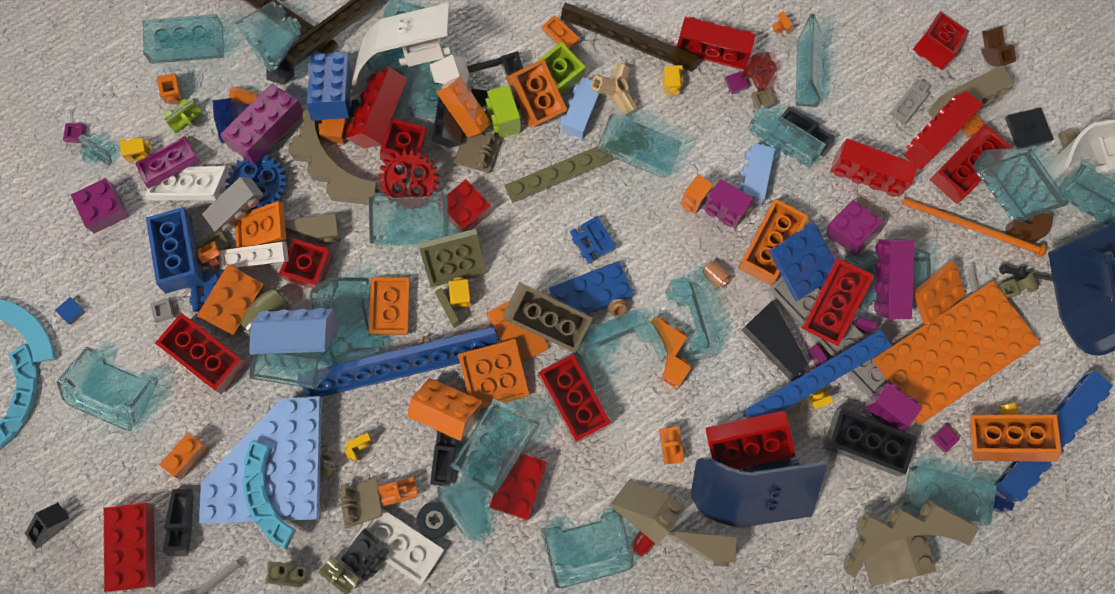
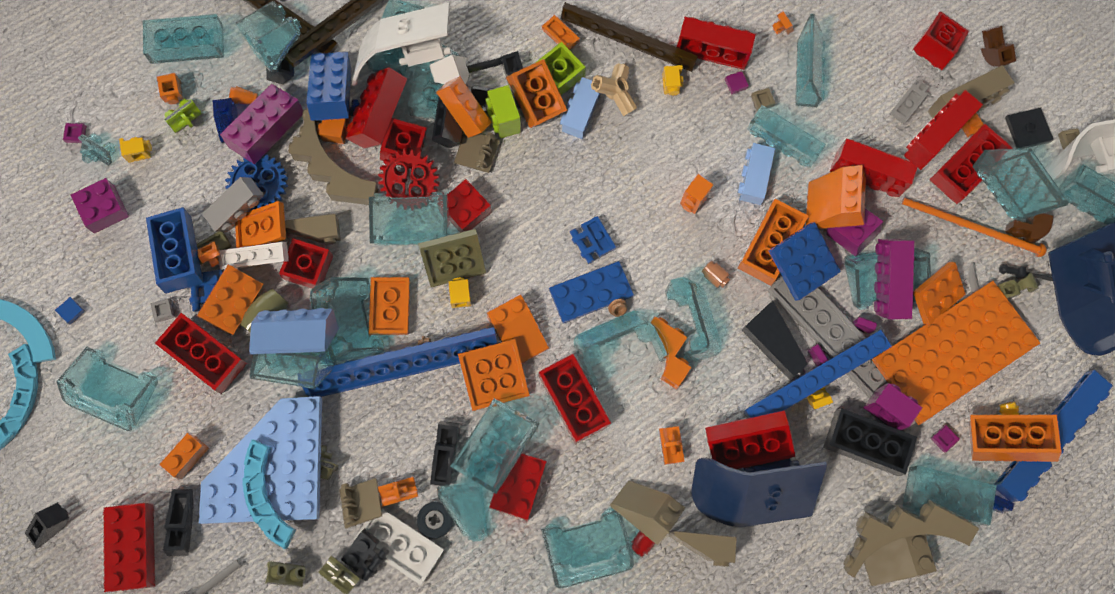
magenta tile [135,136,199,189] -> none
white plate [145,166,229,200] -> none
yellow bracket [344,433,373,462] -> none
orange brick [407,378,482,441] -> none
olive tile [435,288,460,328] -> none
dark tan brick [502,281,593,353] -> none
olive plate [504,129,647,203] -> none
clear light blue brick [596,113,682,178] -> none
magenta brick [703,179,753,228] -> none
clear red bracket [740,52,777,92] -> none
black slope [778,106,835,157] -> none
red brick [801,258,875,347] -> none
none -> orange slope [806,165,866,229]

